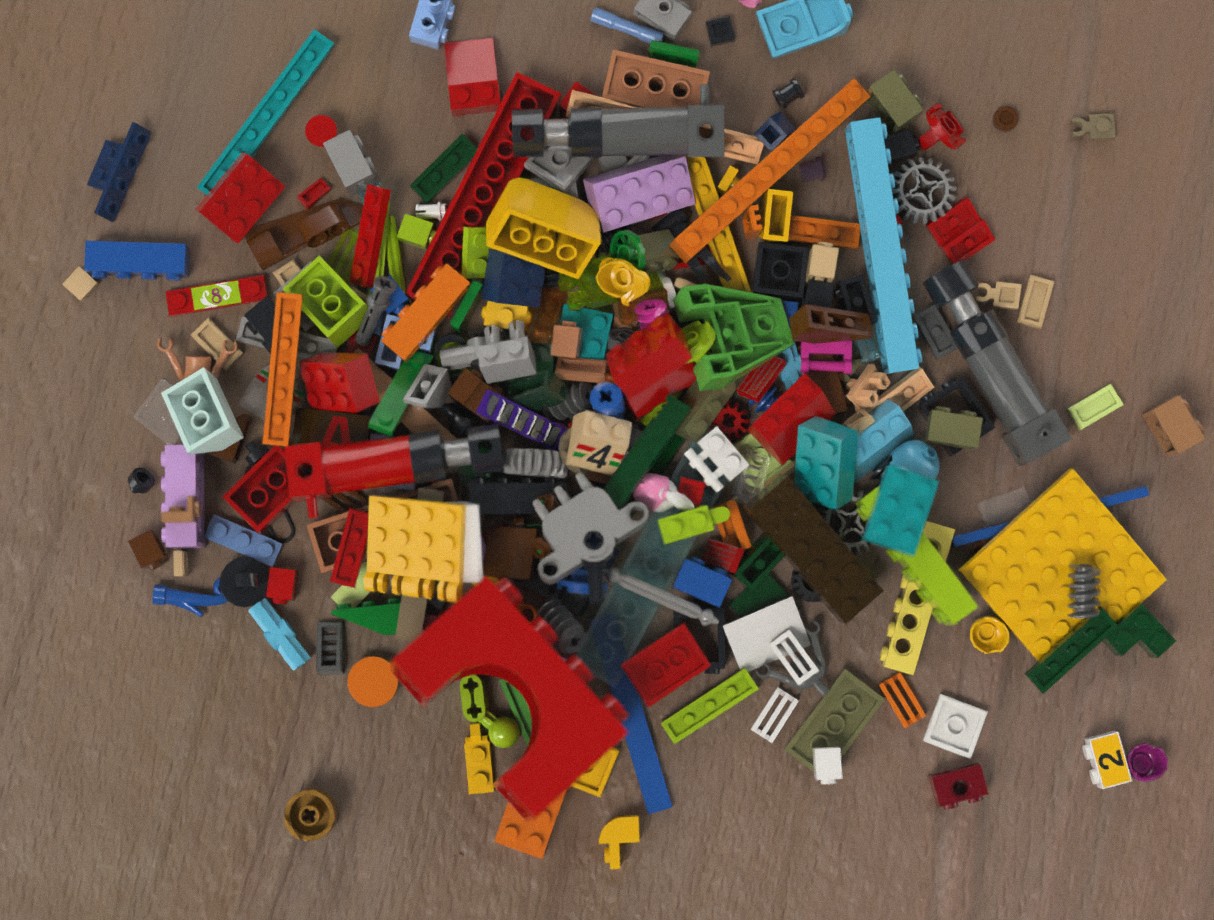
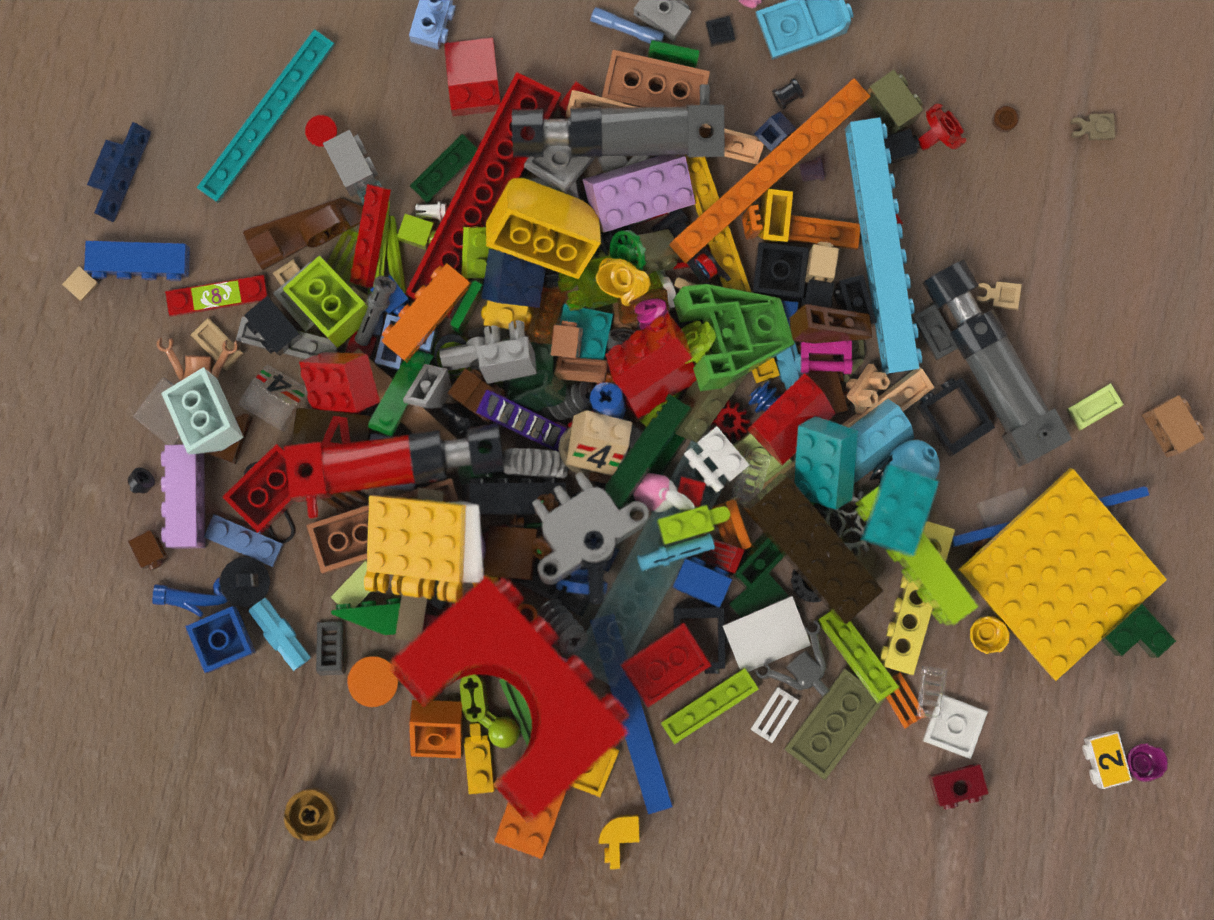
medium nougat bracket [162,496,201,523] -> none
tan tile [173,551,188,577] -> none
red brick [195,152,286,244] -> none
black tile [245,441,270,467] -> none
orange plate [263,292,303,446] -> none
red brick [266,567,299,605] -> none
red piece [297,178,331,211] -> none
red tile [330,508,369,588] -> none
light grey wheel [603,567,719,626] -> none
yellow plate [717,165,740,195] -> none
red tile [736,356,786,403] -> none
white tile [769,630,820,686] -> none
white brick [812,746,842,784] -> none
tan tile [843,409,875,434] -> none
clear light blue bush [852,332,882,365] -> none
light grey gear [892,157,957,225] -> none
olive brick [924,407,983,450] -> none
red slope [925,197,996,265] -> none
tan tile [1016,275,1055,330] -> none
dark green plate [1024,606,1118,694] -> none
dark grey piece [1067,564,1101,618] -> none
none -> blue brick [185,606,256,673]
none -> orange slope [409,700,463,759]
none -> medium azure pin [637,533,715,571]
none -> red tile [695,254,717,279]
none -> lime plate [817,612,899,703]
none -> clear slope [916,666,948,720]

